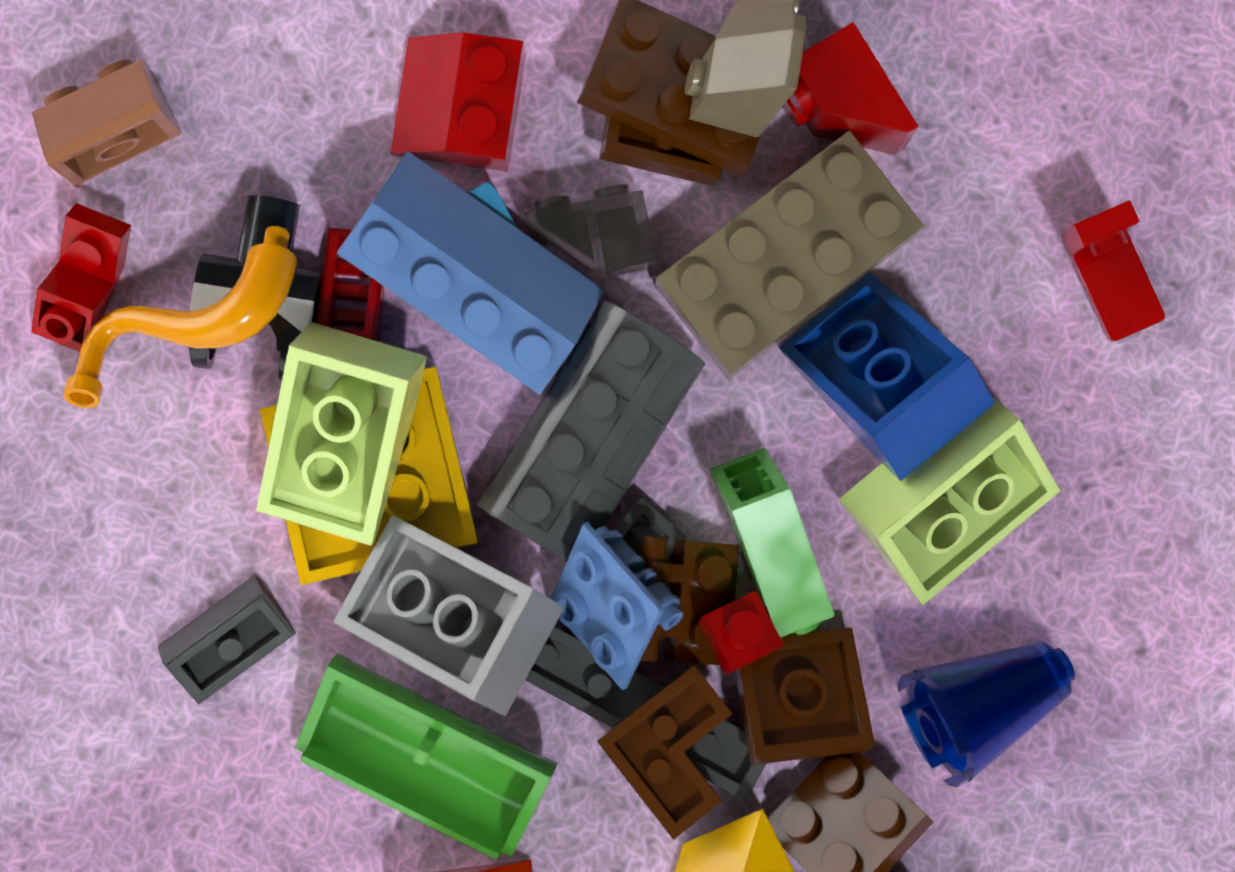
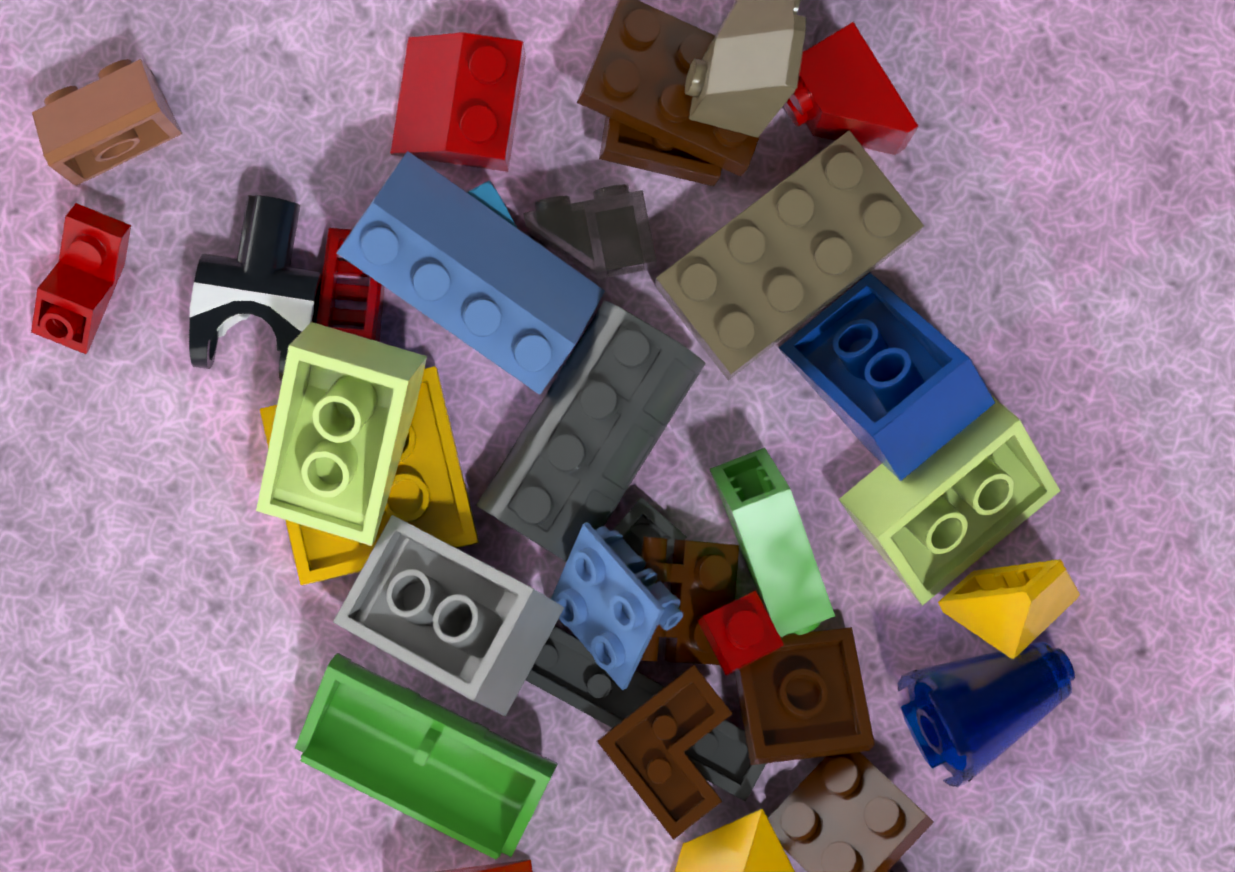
light orange animal [63,226,297,408] -> none
dark grey slope [158,576,296,705] -> none
red bracket [1061,200,1165,342] -> none
none -> yellow slope [938,559,1080,660]

